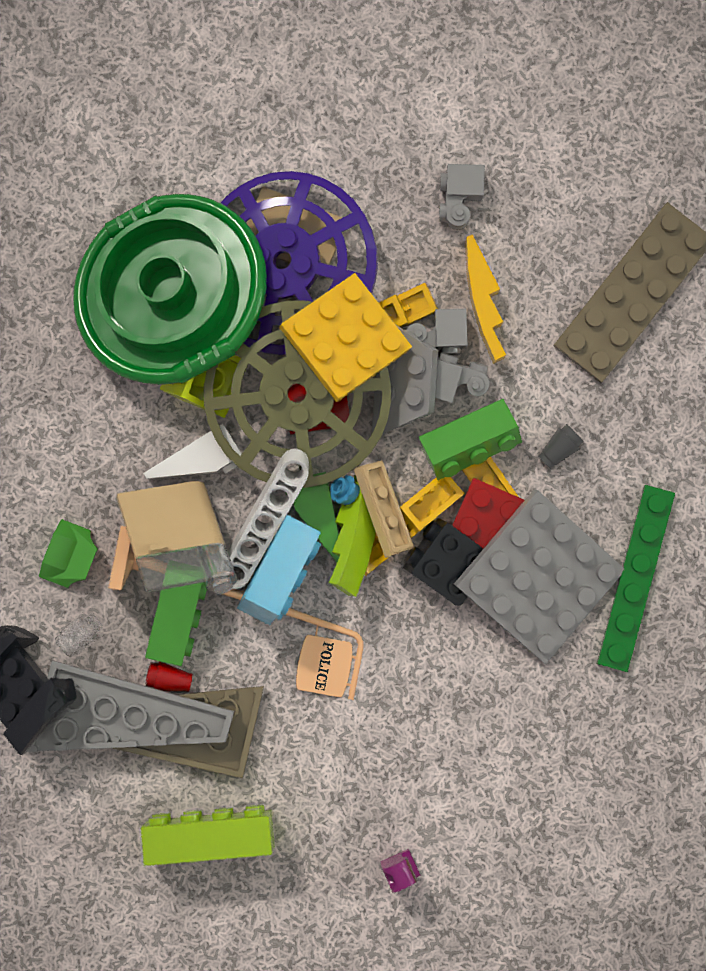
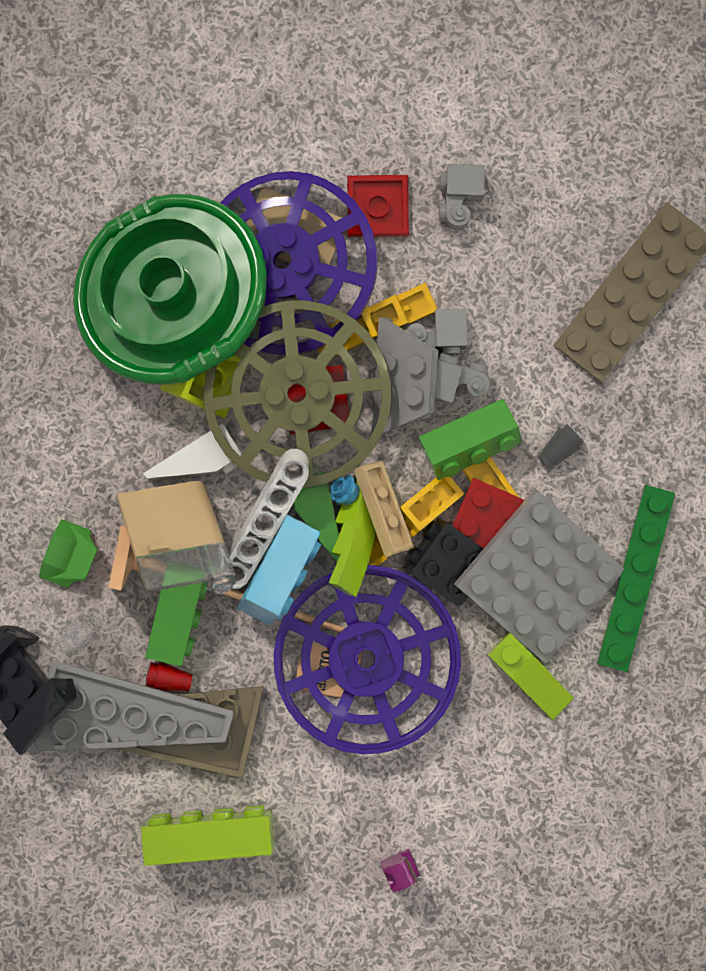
yellow plate [279,273,412,402] -> none
yellow slope [465,235,506,364] -> none
none -> dark purple dish [273,565,461,754]
none -> red tile [347,175,409,237]
none -> lime slope [486,632,574,720]

